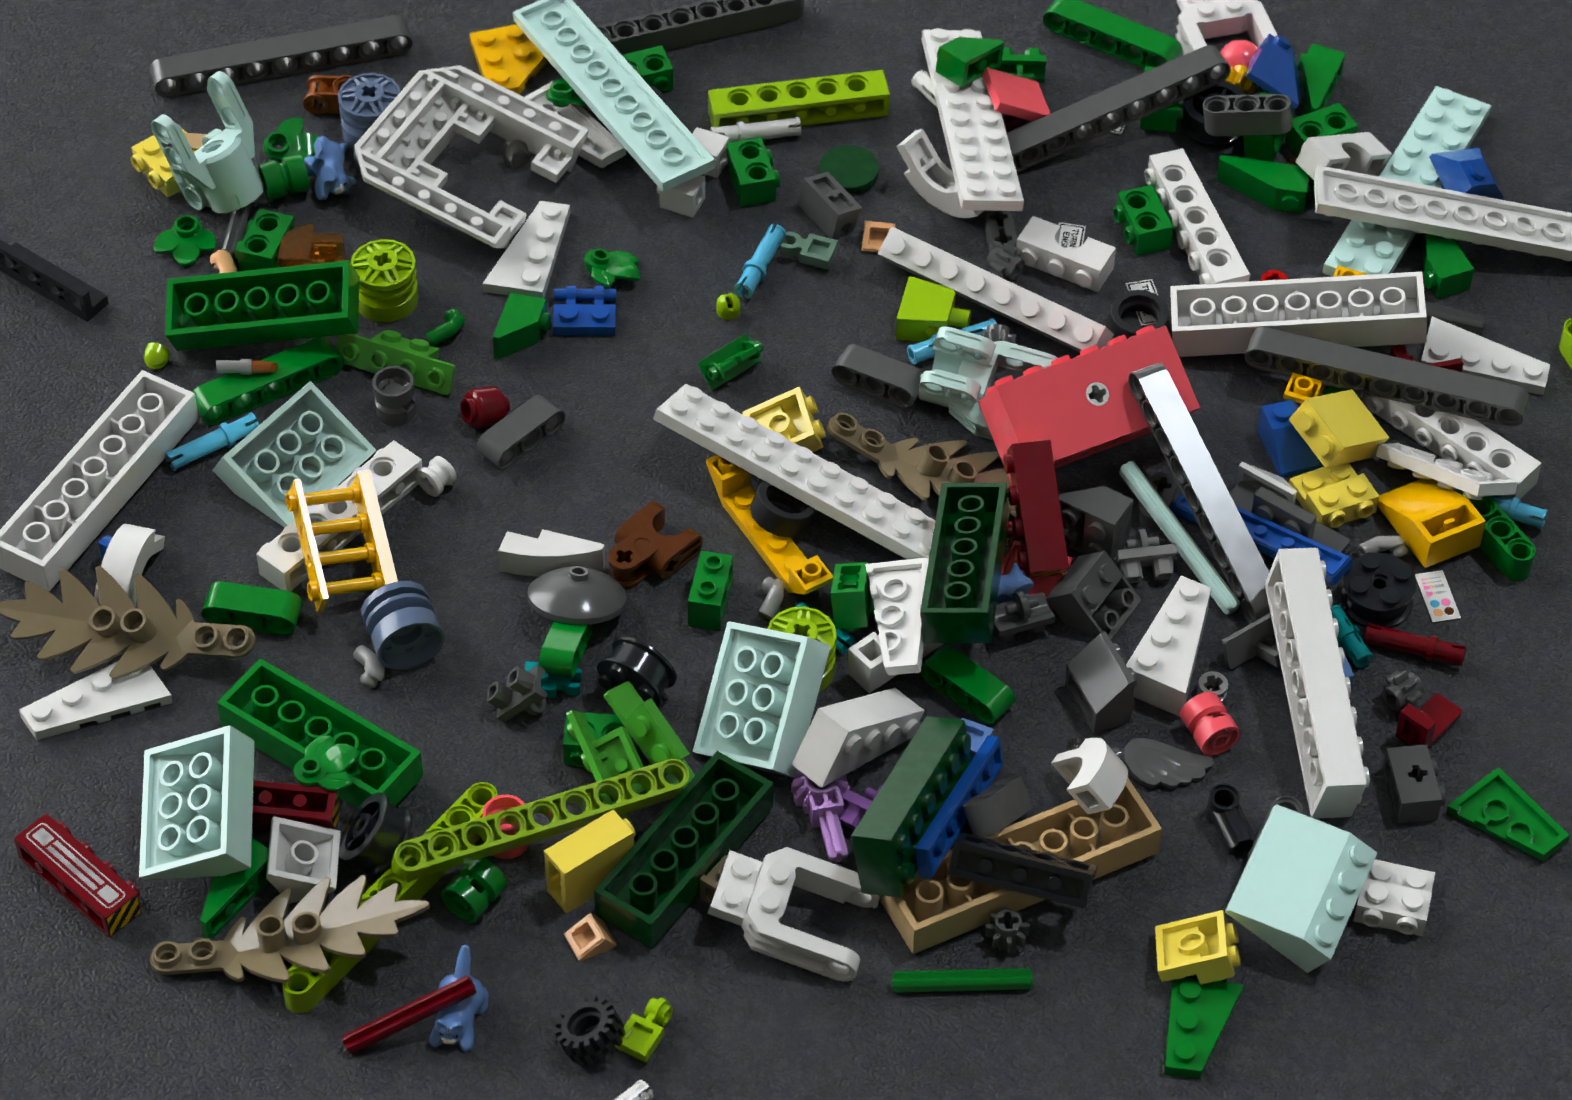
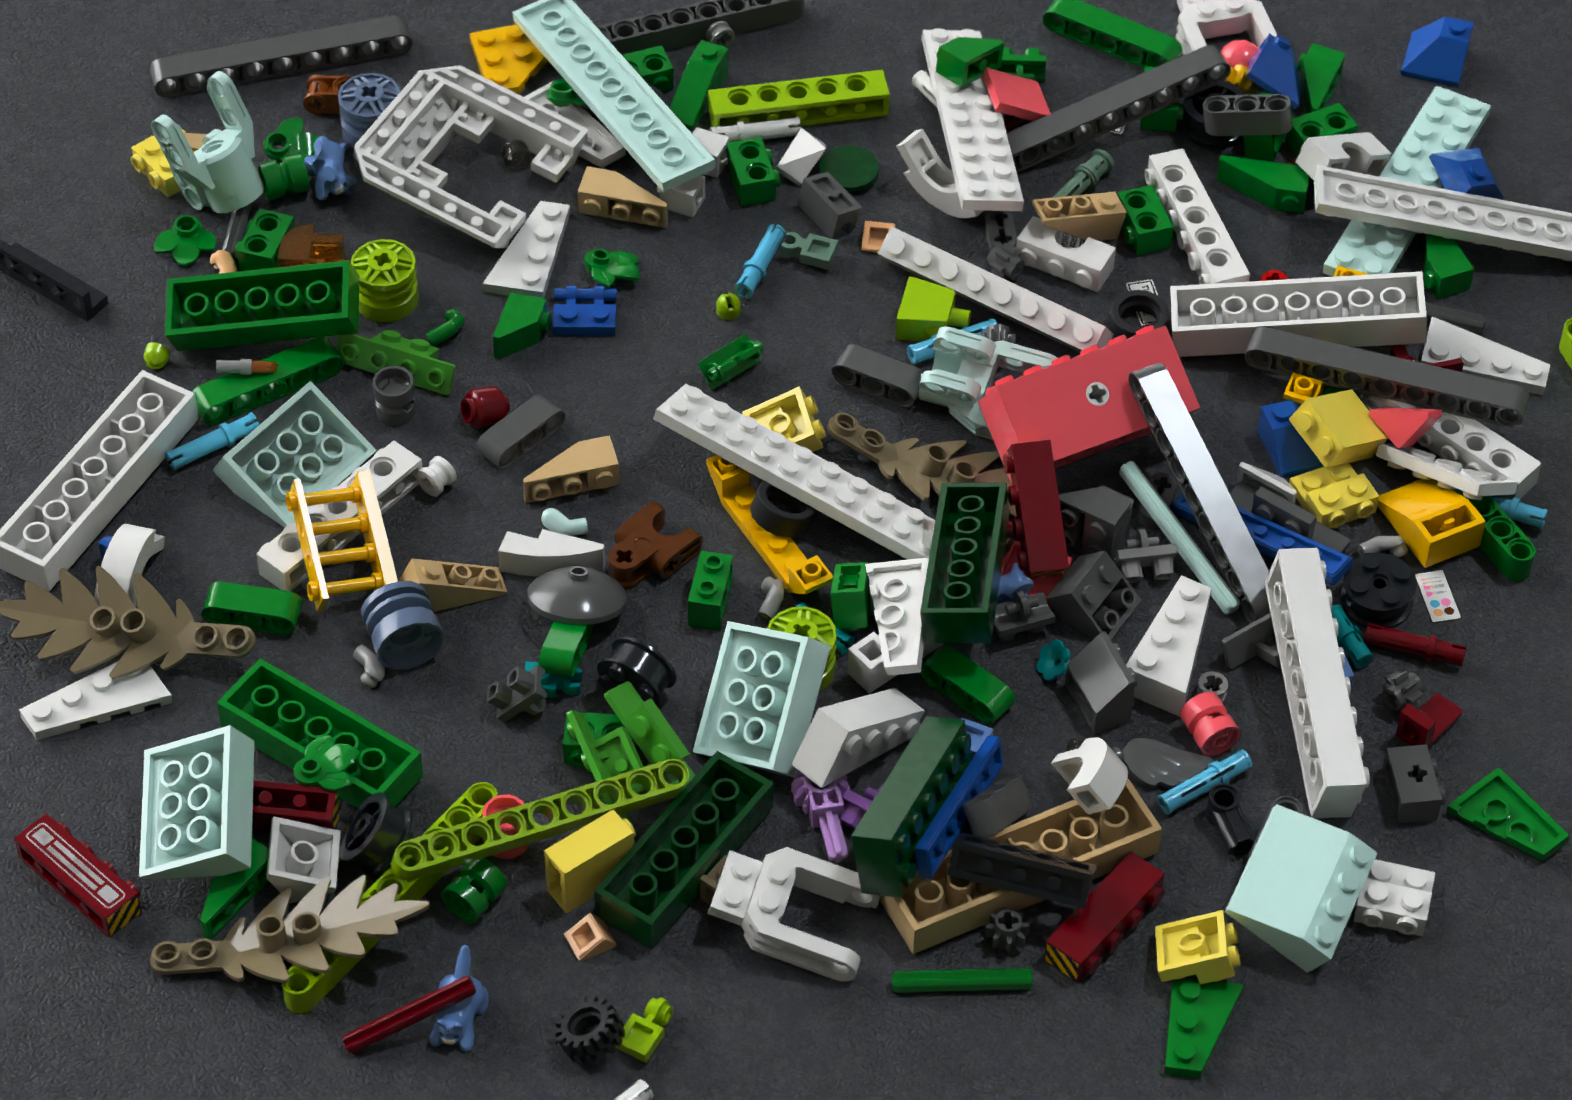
none -> tan slope [398,558,507,612]
none -> tan slope [523,435,620,503]
none -> light aqua arm [541,508,588,536]
none -> tan slope [578,166,668,228]
none -> green slope [669,40,728,131]
none -> light grey bush [706,21,735,48]
none -> white slope [775,128,826,187]
none -> tan slope [1032,192,1127,241]
none -> teal plant [1037,639,1070,681]
none -> dark red brick [1044,851,1165,983]
none -> sand green pin [1052,149,1115,198]
none -> medium azure pin [1157,749,1253,815]
none -> coral slope [1369,407,1442,449]
none -> blue slope [1400,17,1474,87]

